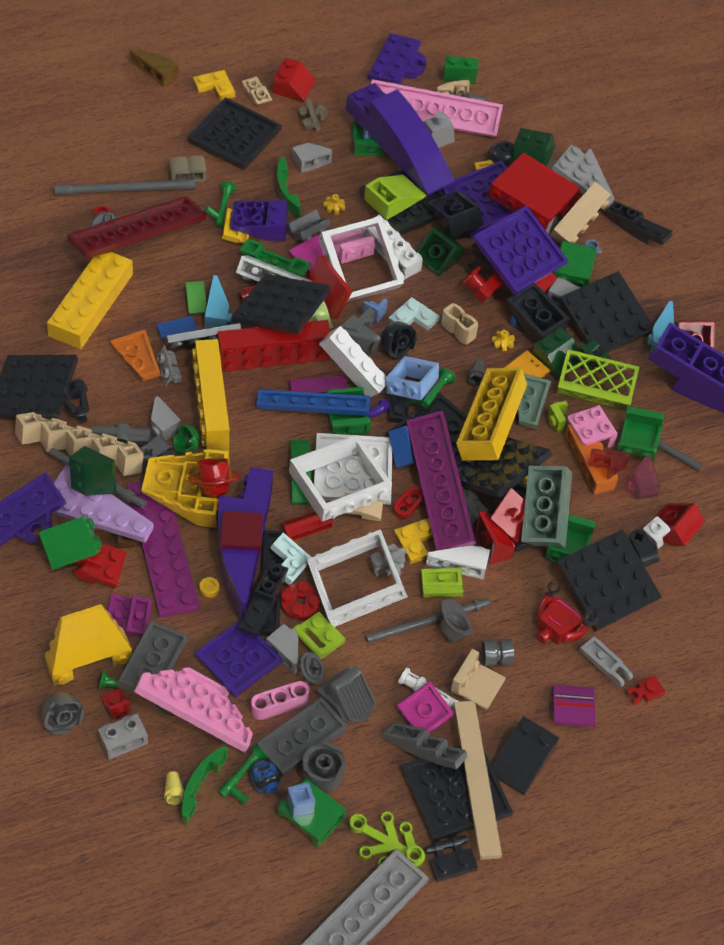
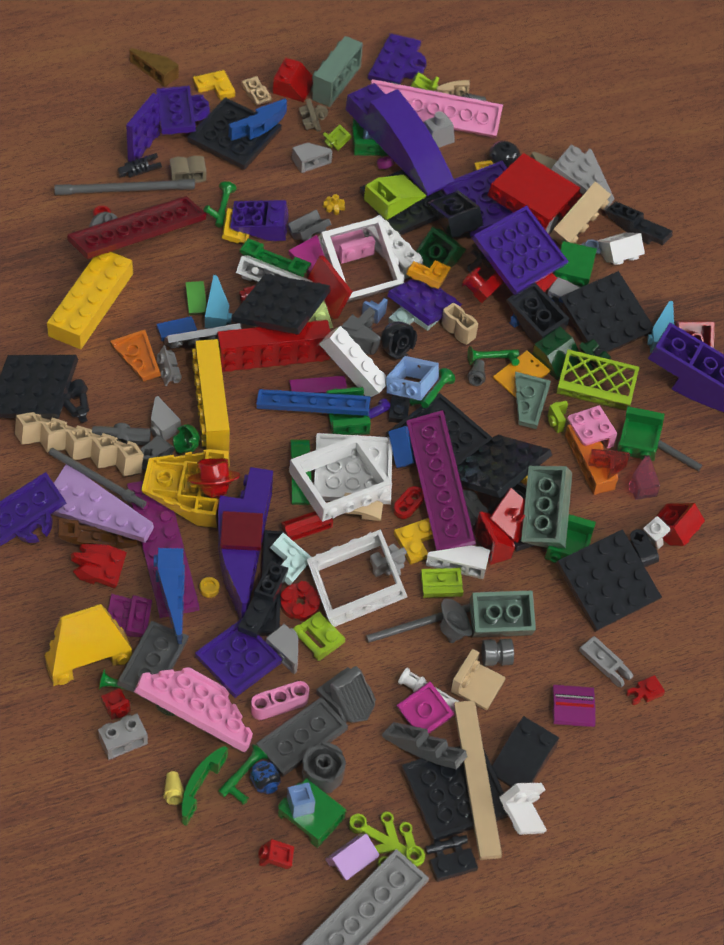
green panel [39,514,102,570] -> none
dark grey cylinder [40,691,84,735] -> none
dark green slope [69,446,117,496] -> none
green slope [277,156,301,219] -> none
dark grey gear [298,652,325,685] -> none
green brick [443,56,478,84] -> none
yellow brick [456,367,527,461] -> none
yellow plant [491,330,515,351] -> none
dark green slope [512,128,556,167] -> none
red torso [536,581,598,645] -> none
none -> black hinge [117,153,162,178]
none -> dark purple plate [126,93,161,162]
none -> blue wedge [154,548,185,644]
none -> dark purple plate [156,86,210,135]
none -> blue slope [229,98,287,141]
none -> red bracket [258,839,294,870]
none -> sand green brick [311,36,363,107]
none -> lime bracket [323,124,352,151]
none -> lavender panel [325,834,379,880]
none -> magenta tile [376,156,394,170]
none -> dark purple plate [387,279,462,326]
none -> light orange plate [406,260,451,289]
none -> lime bracket [411,72,439,91]
none -> green piece [467,346,519,366]
none -> sand green brick [469,591,536,637]
none -> white bracket [499,783,547,835]
none -> white slope [597,232,645,265]

